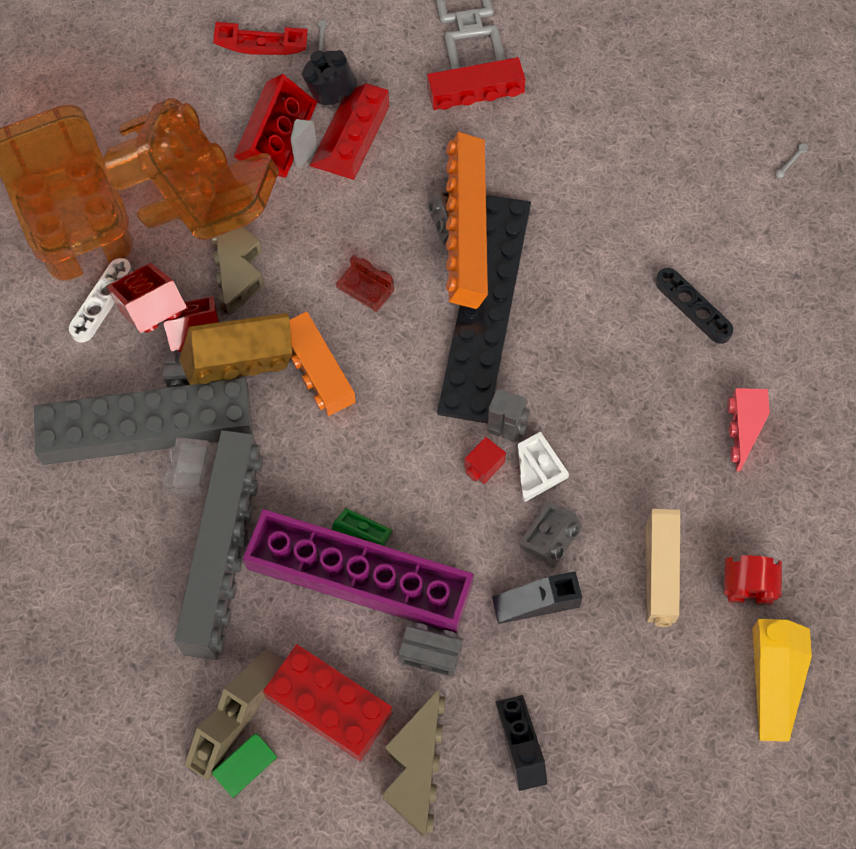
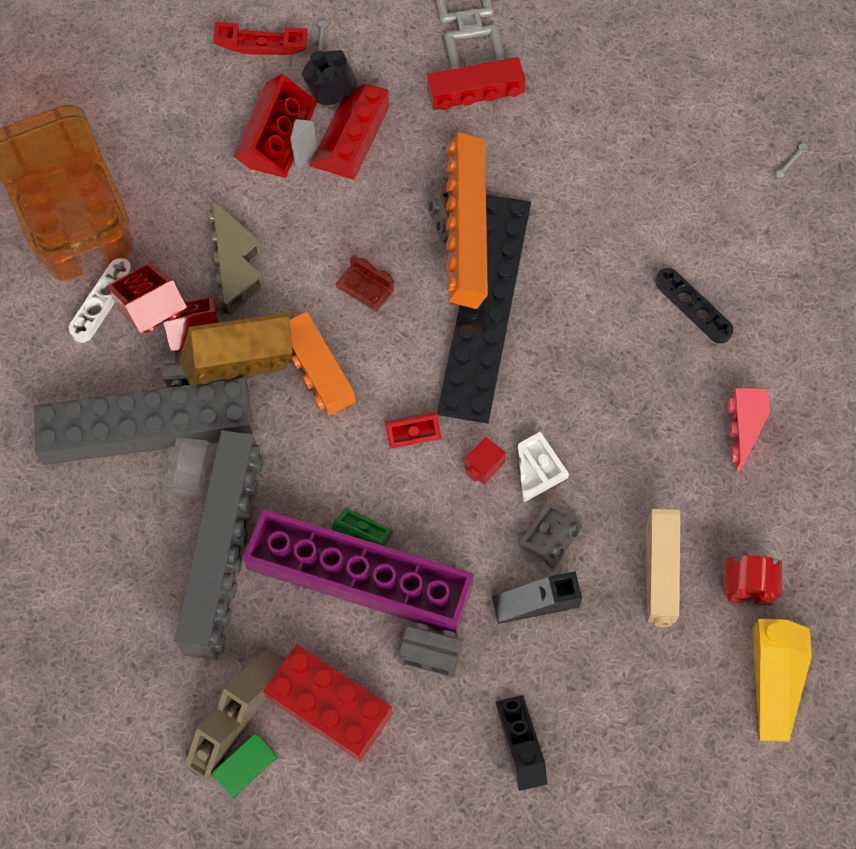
clear orange piece [103,98,279,240] -> none
dark tan slope [382,690,446,838] -> none
flat silver brick [487,389,530,442] -> none
none -> red slope [384,412,442,449]

